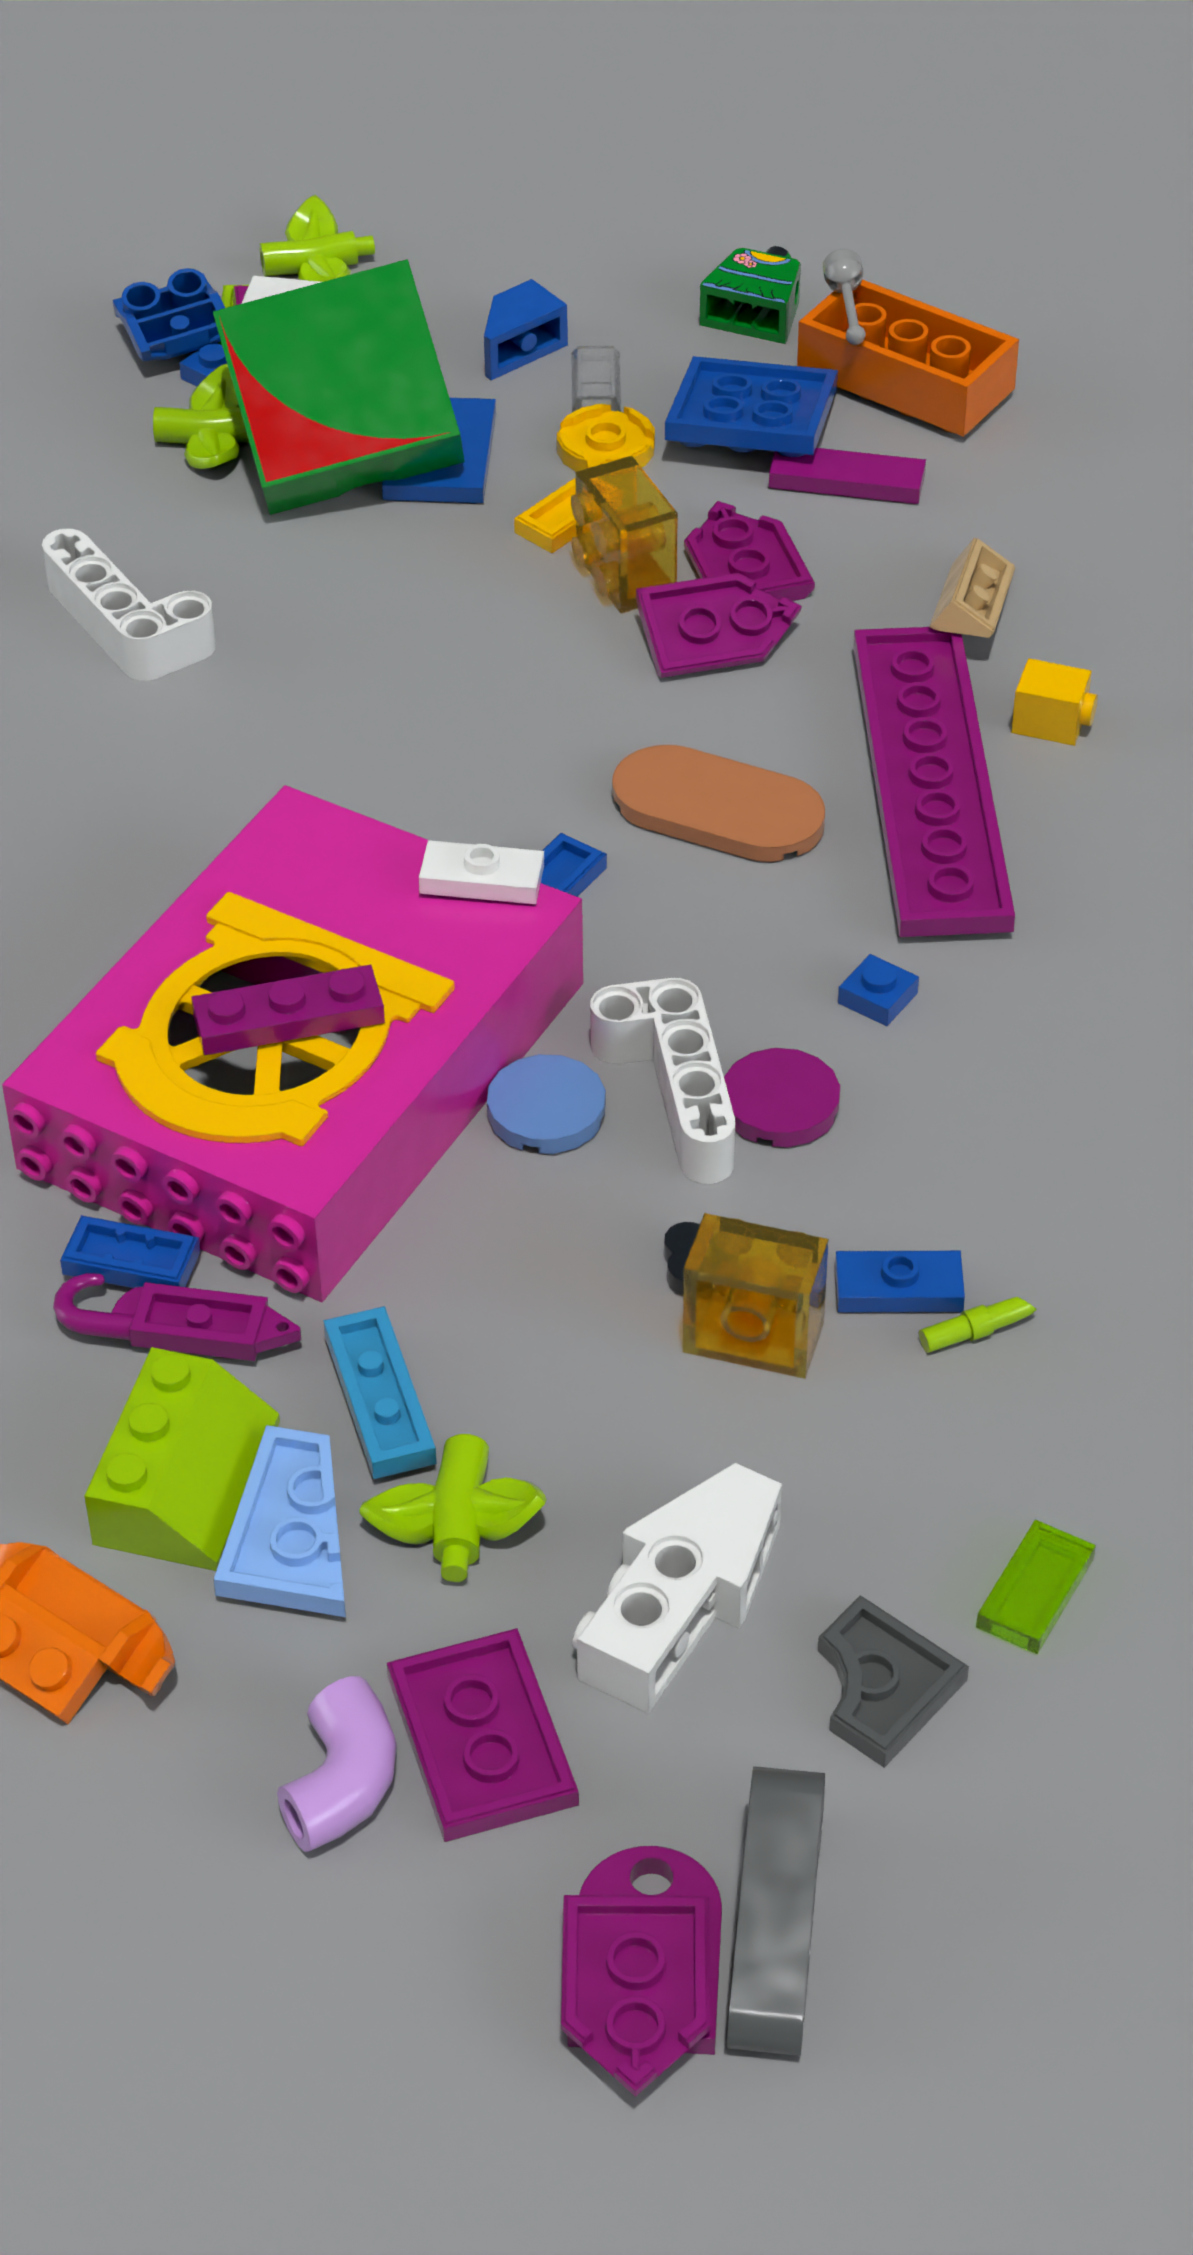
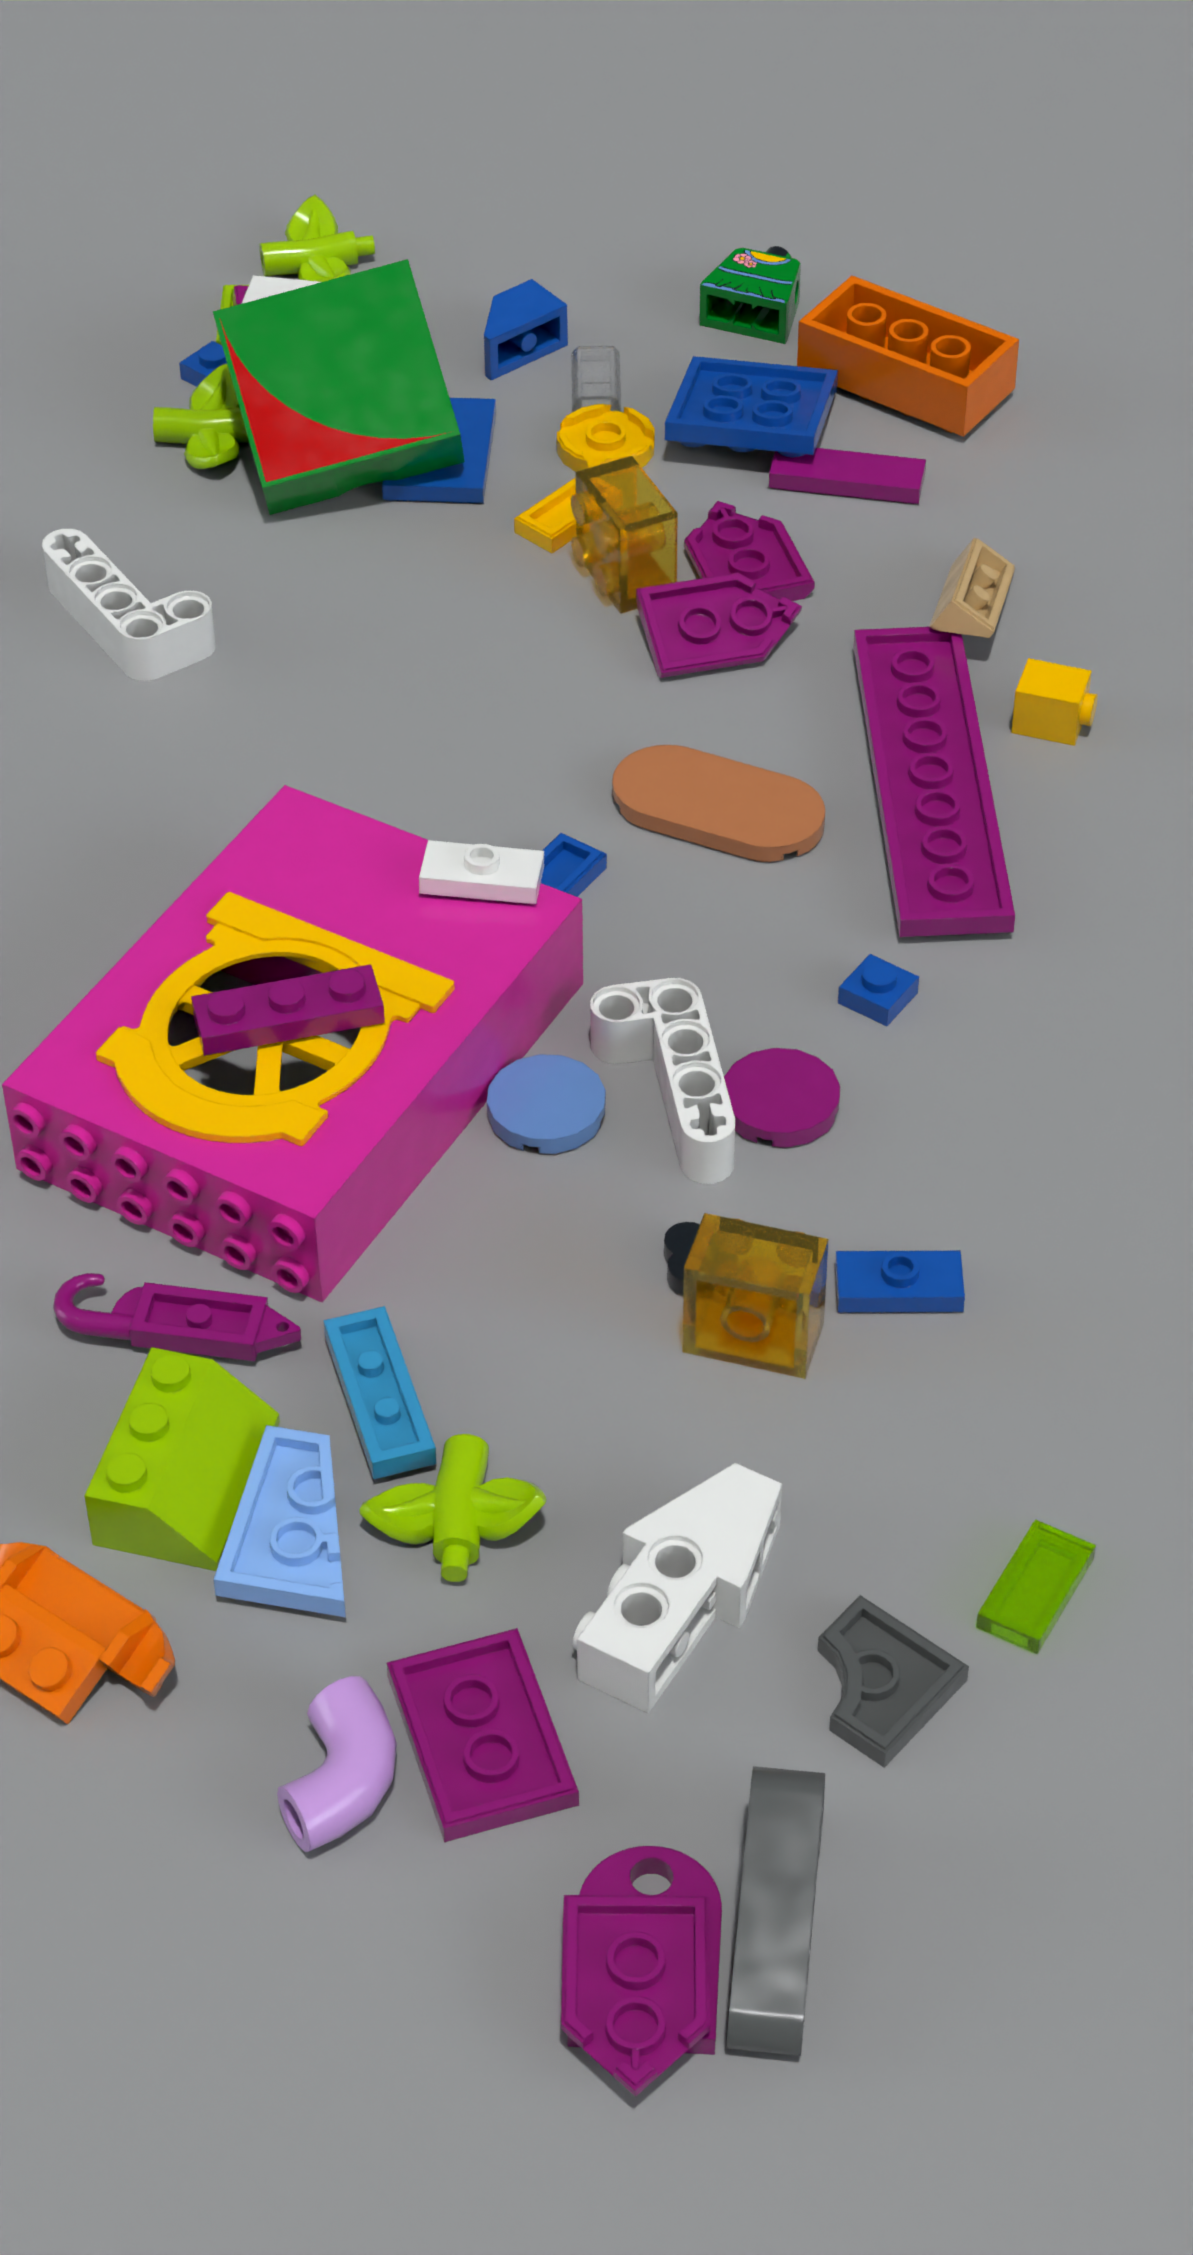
blue plate [60,1215,201,1288] -> none
blue slope [113,268,225,361] -> none
light grey hinge [823,249,866,345] -> none
lime piece [918,1297,1037,1353] -> none

